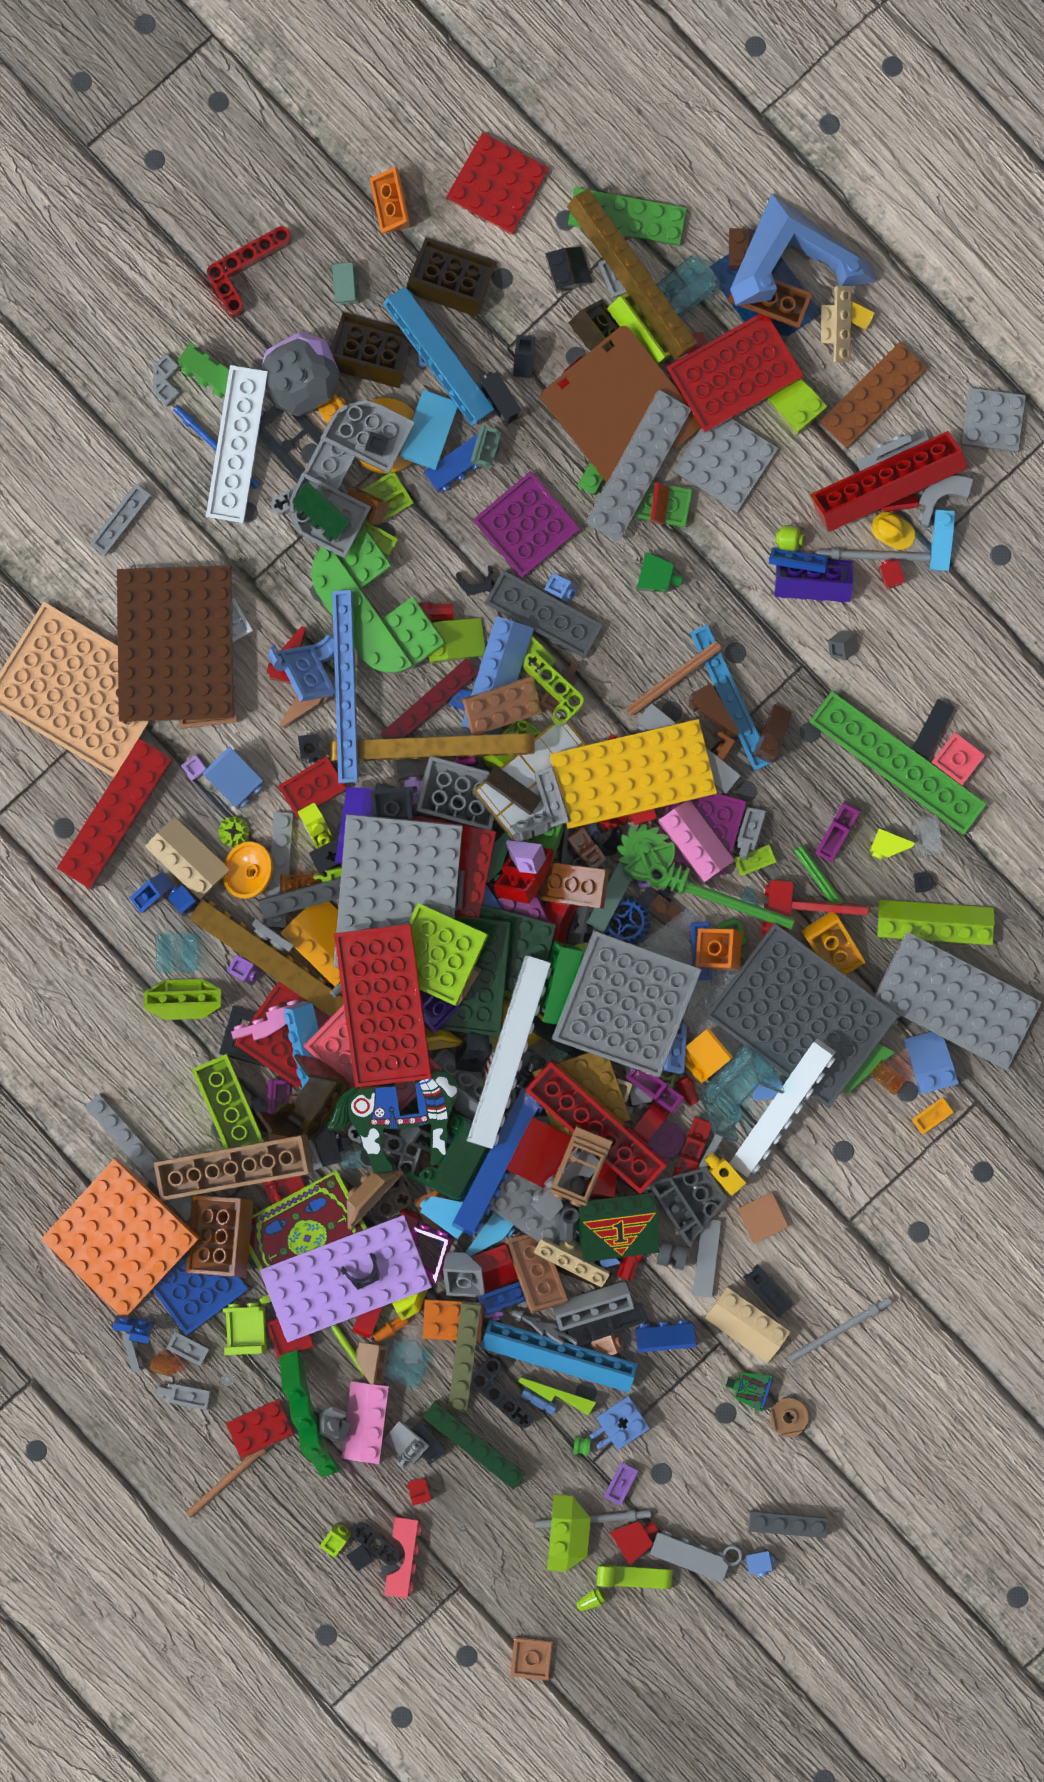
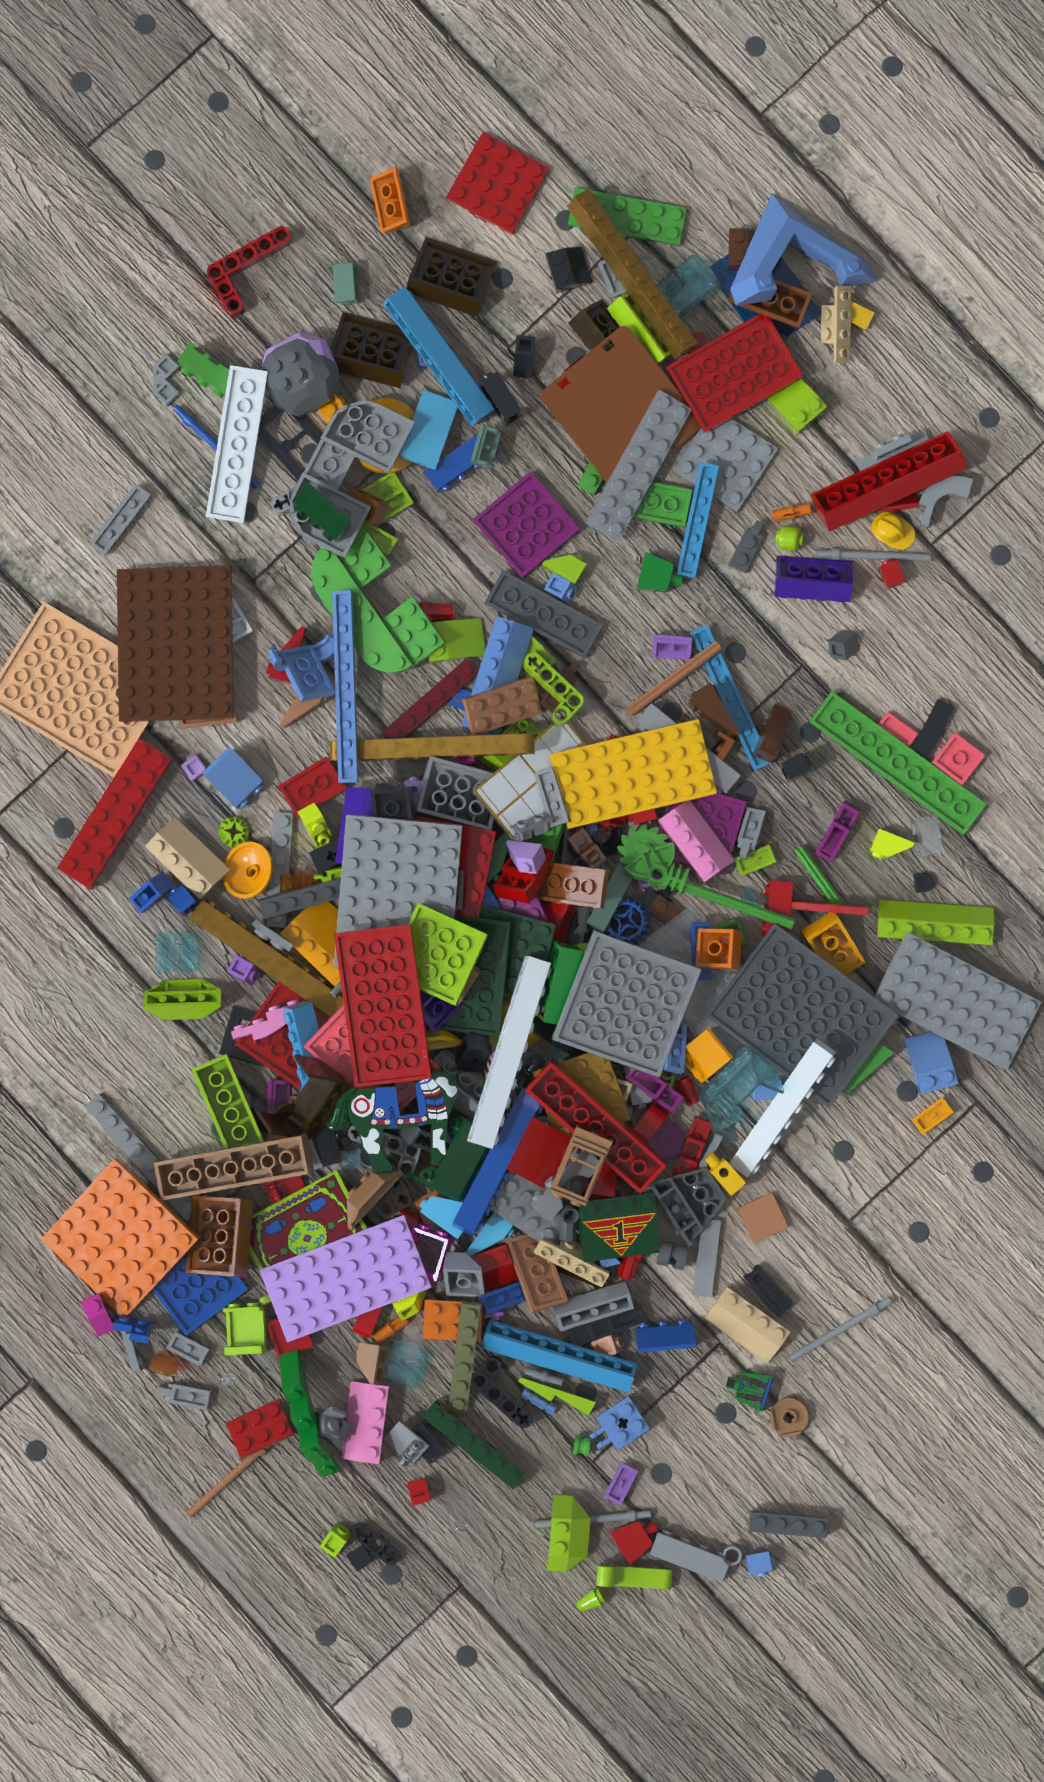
black brick [298,734,321,763] -> none
lime bar [331,1324,364,1376] -> none
black helmet [340,1253,380,1290] -> none
black tile [365,432,389,457] -> none
coral arch [384,1516,422,1598] -> none
black helmet [456,565,493,596] -> none
dark brown plate [484,765,542,815] -> none
nougat tile [510,1637,553,1681] -> none
light grey piece [512,1309,578,1345] -> none
red slope [650,482,669,524] -> none
blue tile [768,547,828,573] -> none
dark orange plate [819,342,927,449] -> none
clear orange slope [869,1060,906,1095] -> none
medium azure slope [930,510,955,571] -> none
light grey plate [961,388,1026,453] -> none
none -> dark pink slope [81,1294,113,1336]
none -> light grey pin [523,1366,563,1390]
none -> lime slope [542,554,587,585]
none -> medium lavender hinge [652,634,692,661]
none -> dark azure plate [677,462,719,578]
none -> dark grey hinge [728,520,764,574]
none -> orange pin [772,502,811,523]
none -> black brick [779,753,812,783]
none -> coral tile [878,711,918,747]

